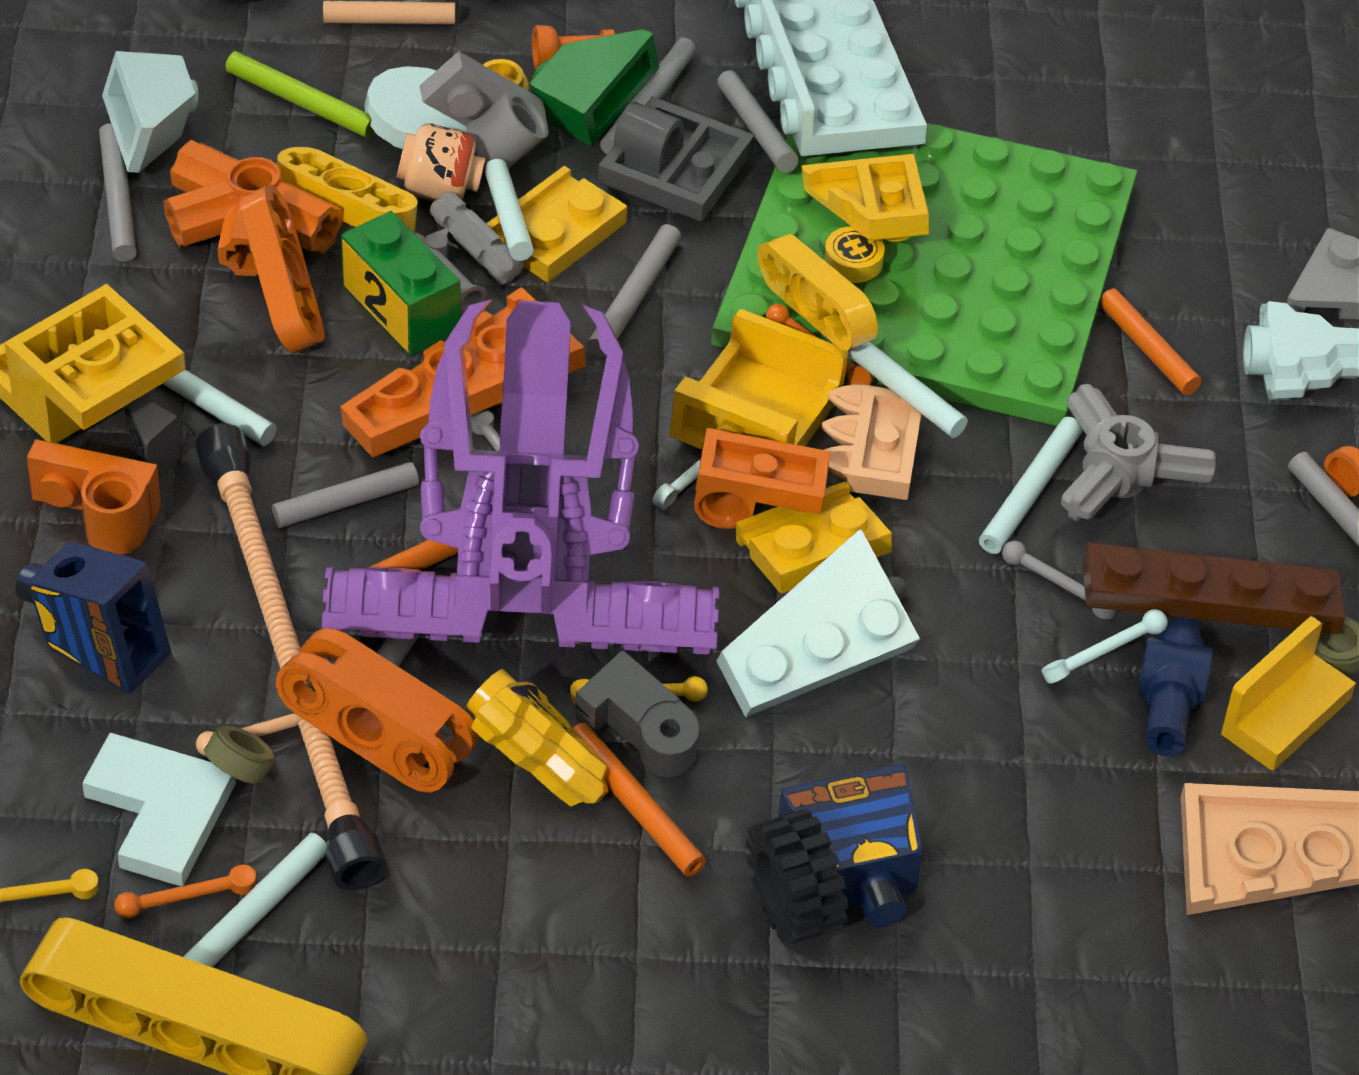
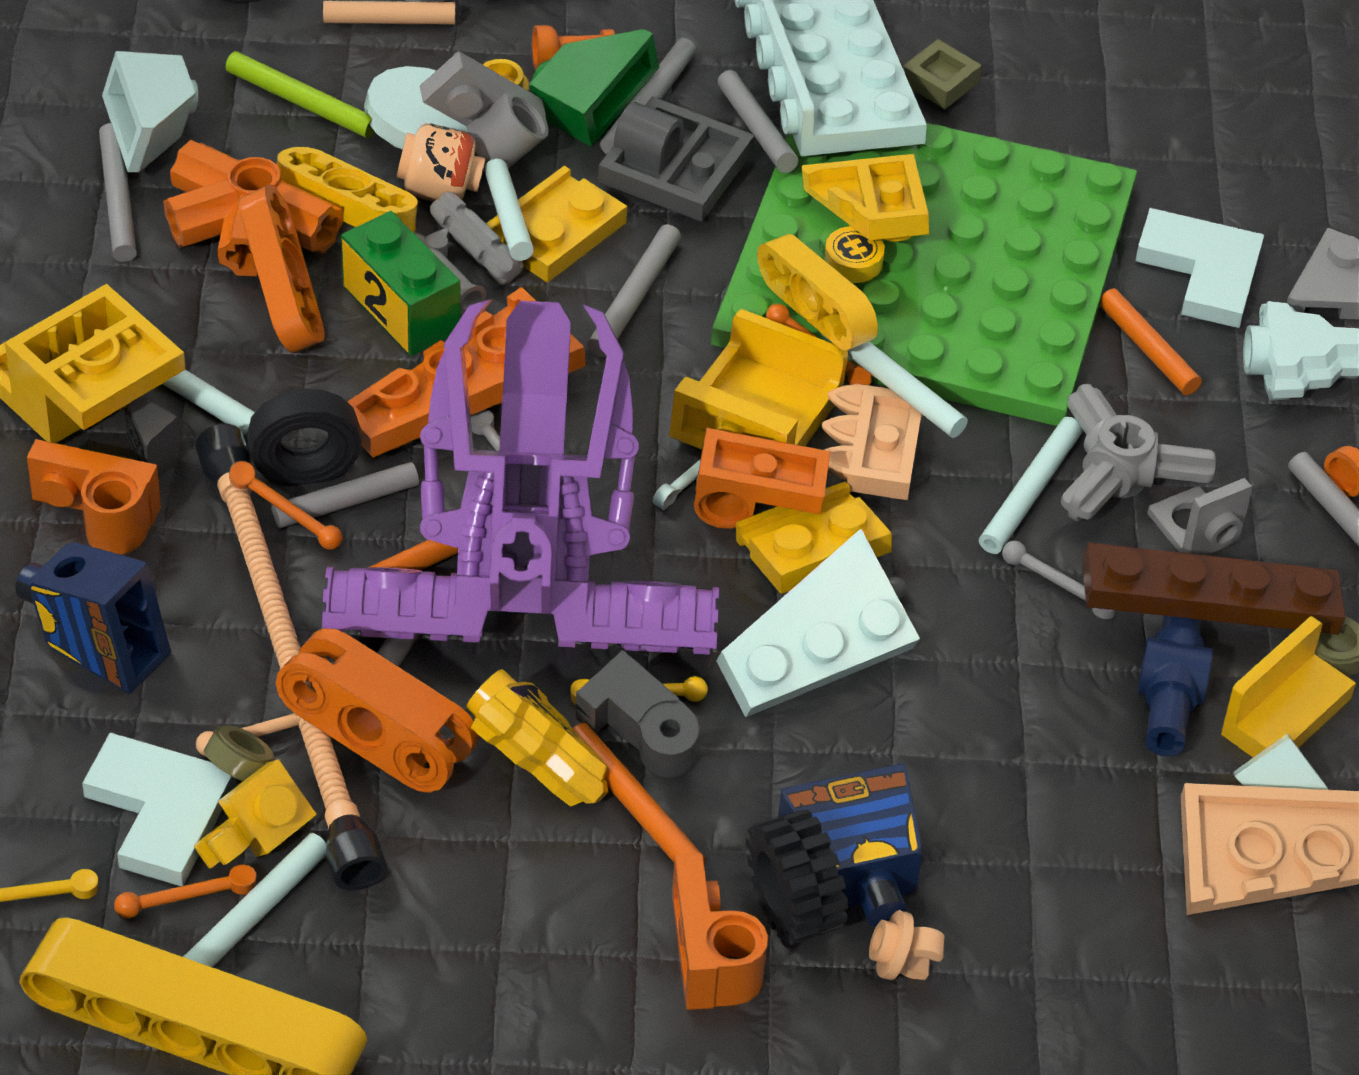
light aqua hinge [1041,609,1168,683] -> none
none -> yellow plate [193,759,317,868]
none -> orange hinge [229,461,343,550]
none -> black tyre [247,389,362,486]
none -> orange plate [672,853,768,1010]
none -> light nougat plate [869,910,944,980]
none -> olive plate [903,39,982,109]
none -> light aqua tile [1135,208,1264,328]
none -> light grey bracket [1147,478,1253,555]
none -> light aqua tile [1233,733,1329,790]

